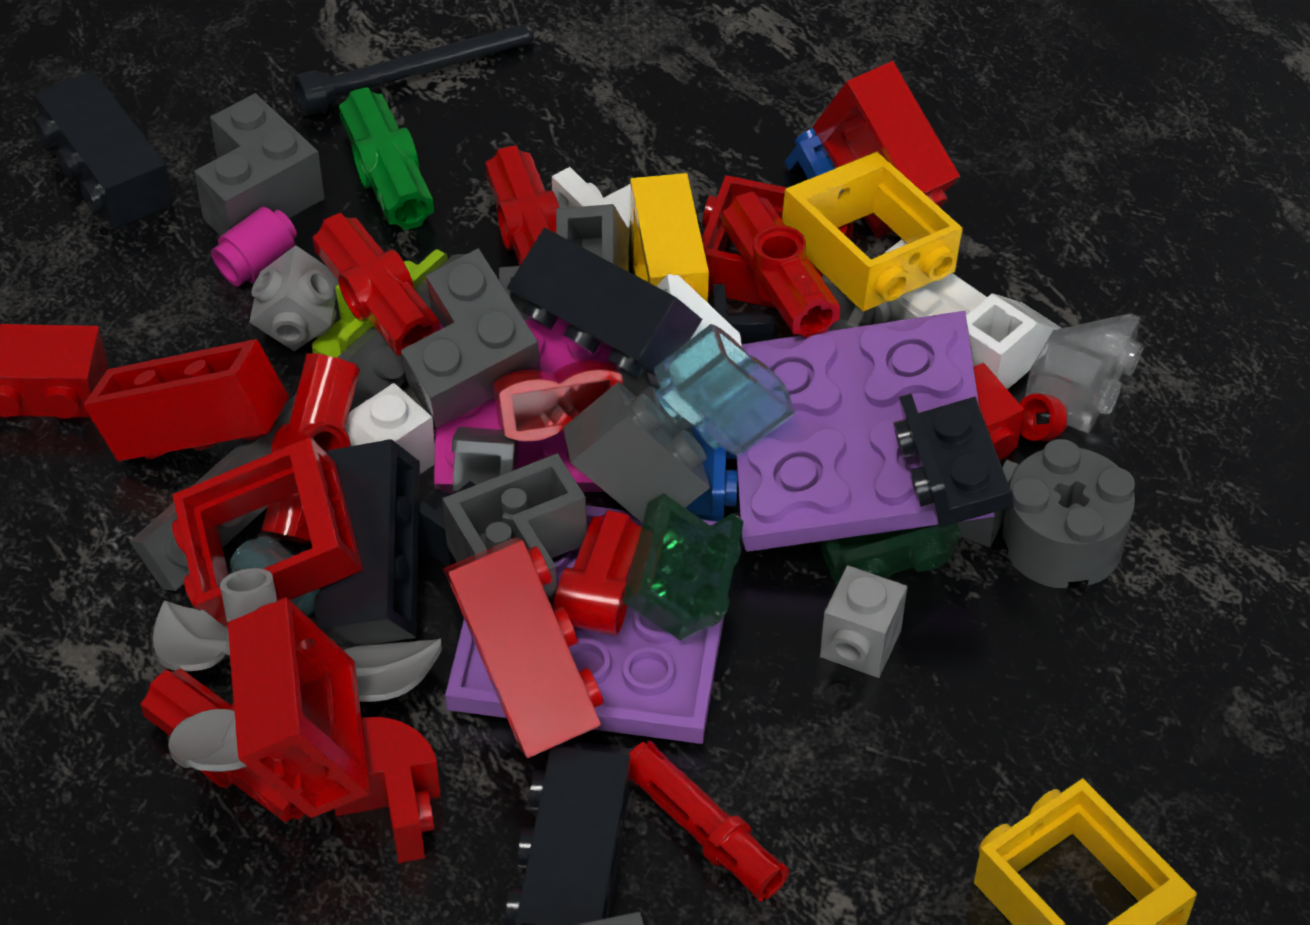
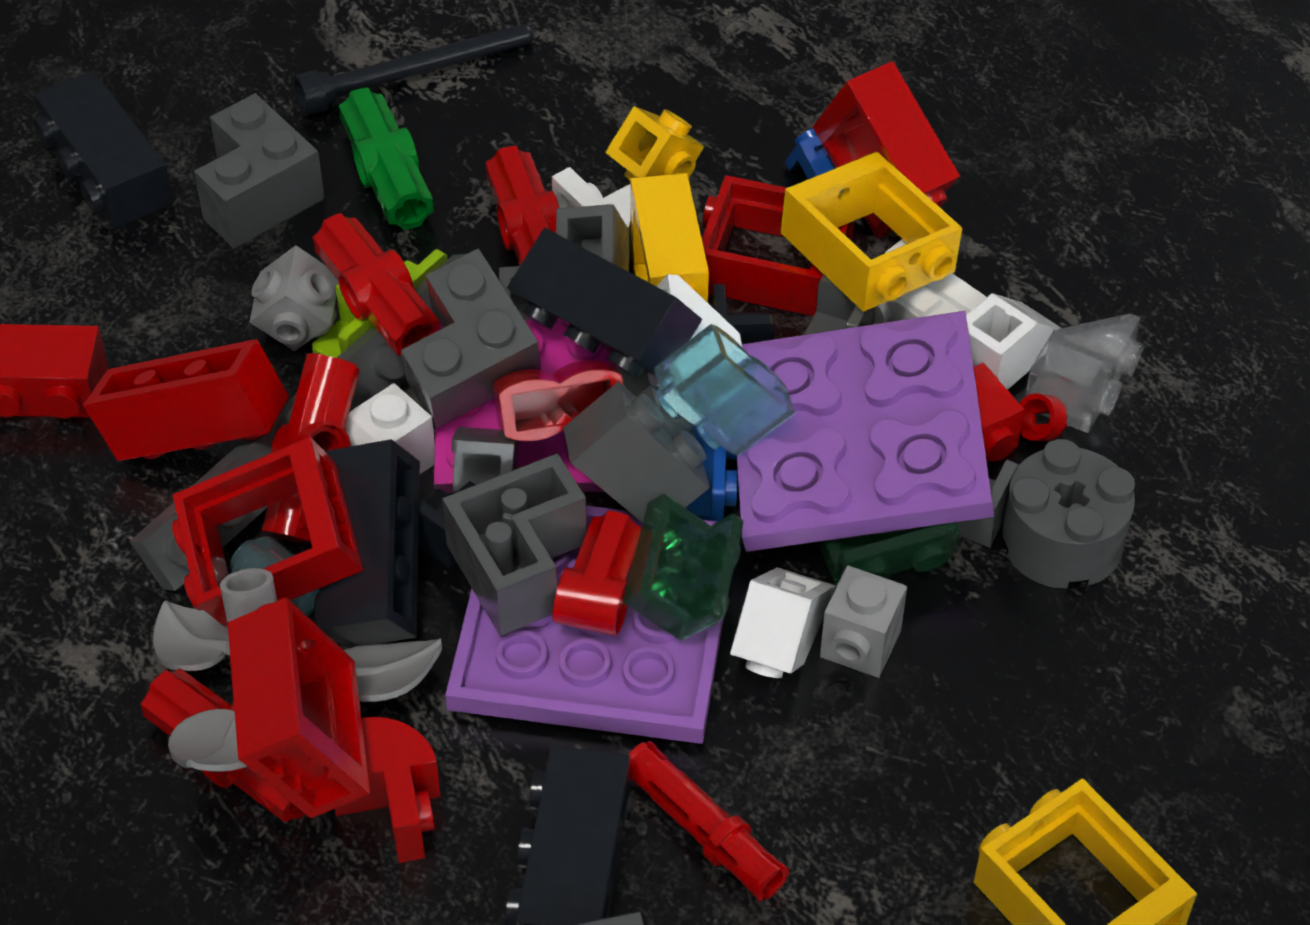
dark pink brick [211,207,297,287] -> none
brick [443,537,604,758] -> none
red piece [722,191,840,339] -> none
black bracket [893,393,1013,528] -> none
none -> yellow brick [605,106,704,180]
none -> white slope [730,567,836,678]

